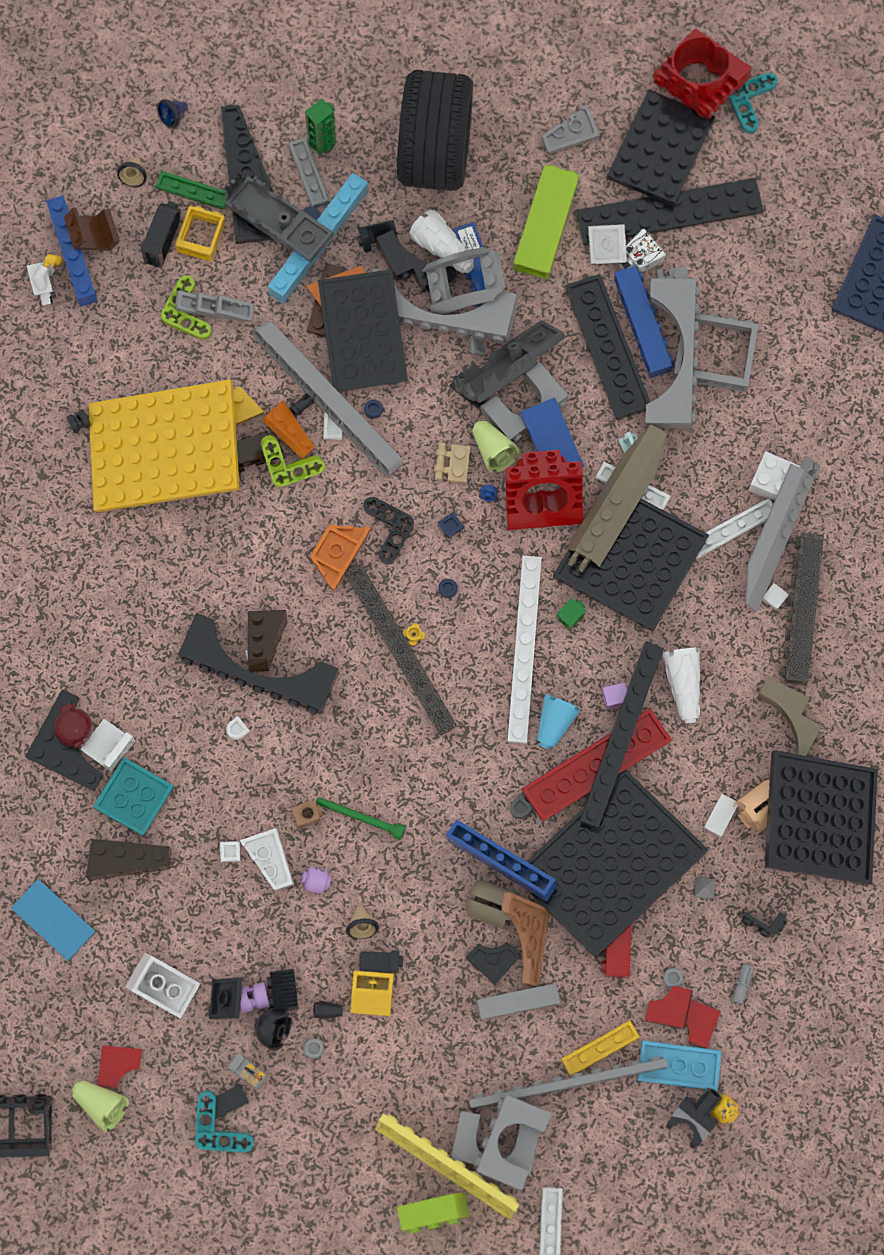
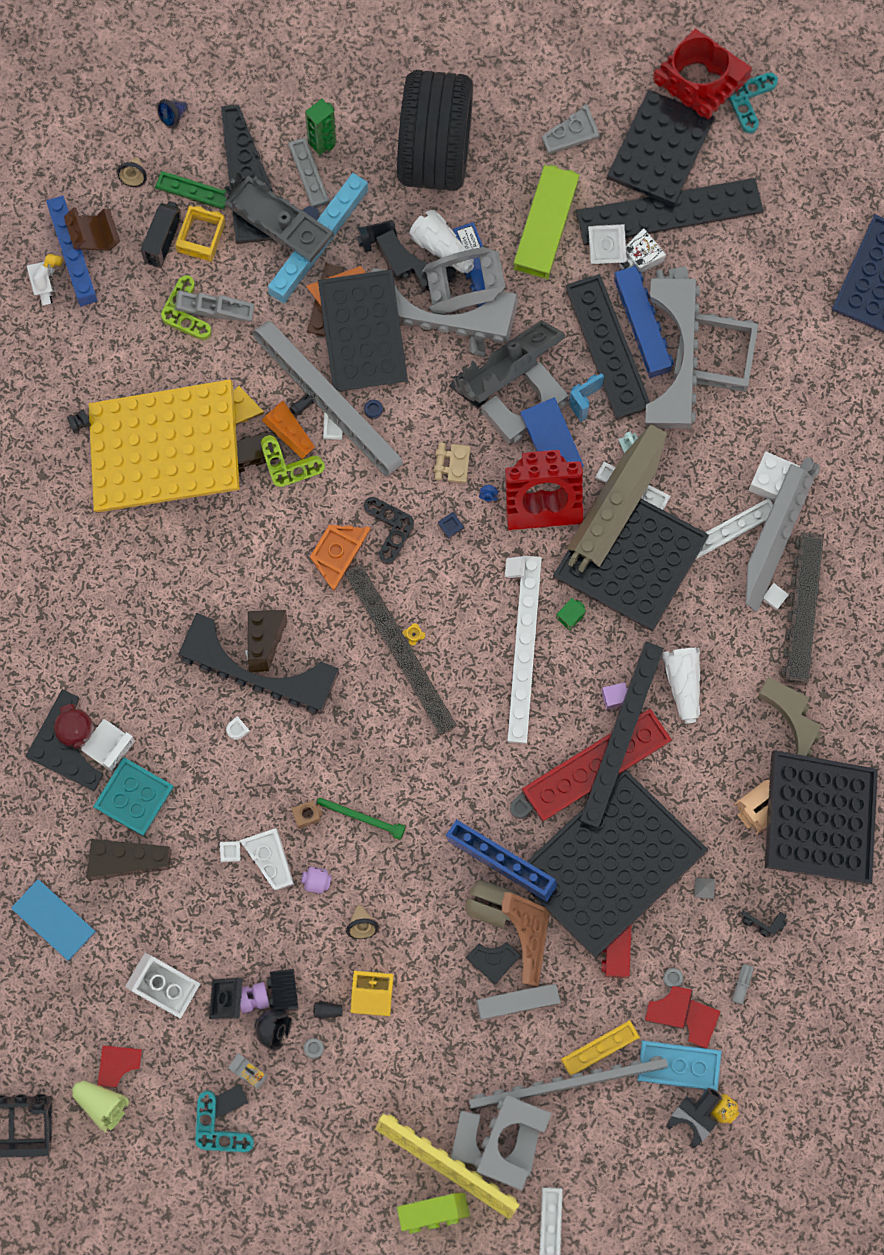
black bracket [359,950,403,973] -> none
dark blue tile [438,579,458,598] -> none
yellowish green cone [472,421,520,473] -> none
medium azure cone [537,694,581,750] -> none
white tile [704,794,737,838] -> none
none -> white tile [505,556,526,578]
none -> dark azure bracket [568,373,604,422]

